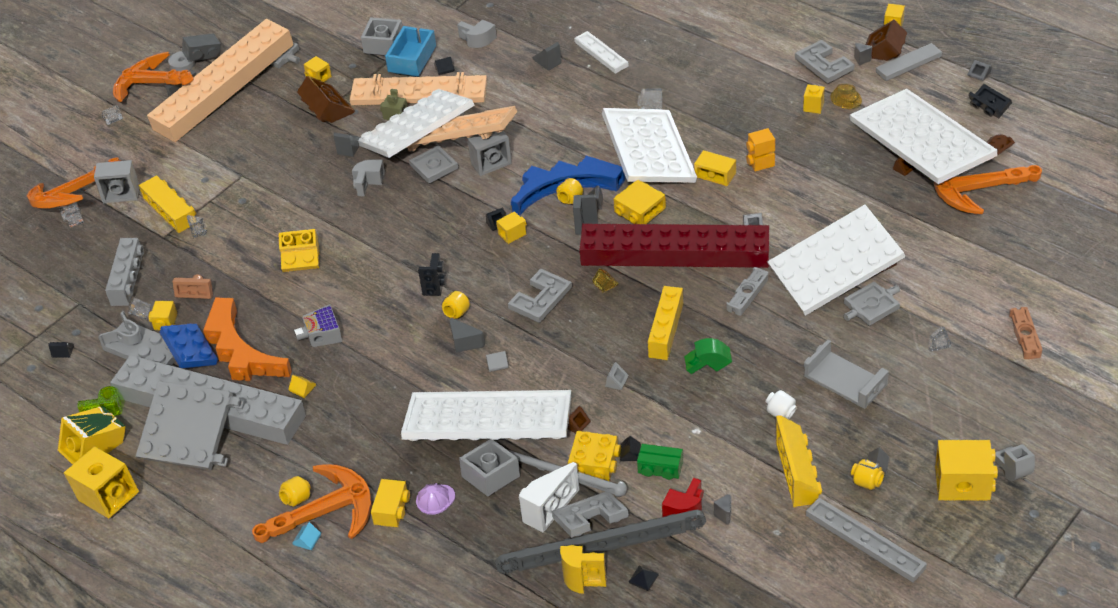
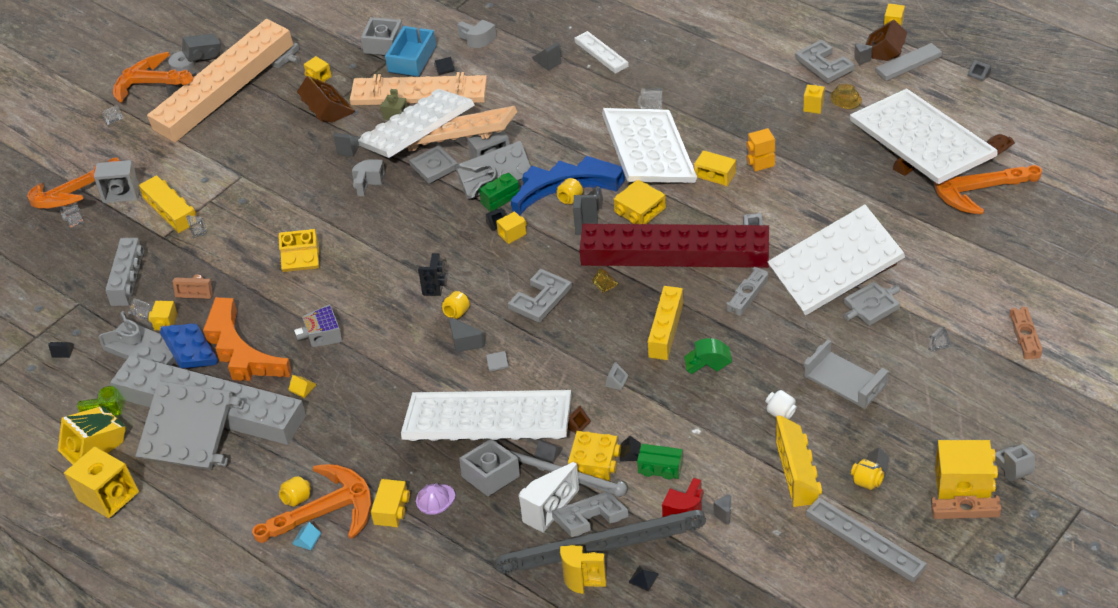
black bracket [968,84,1012,119] -> none
none -> light grey plate [455,141,530,199]
none -> green brick [479,173,519,212]
none -> flat silver slope [535,440,563,464]
none -> nougat piece [931,495,1001,519]

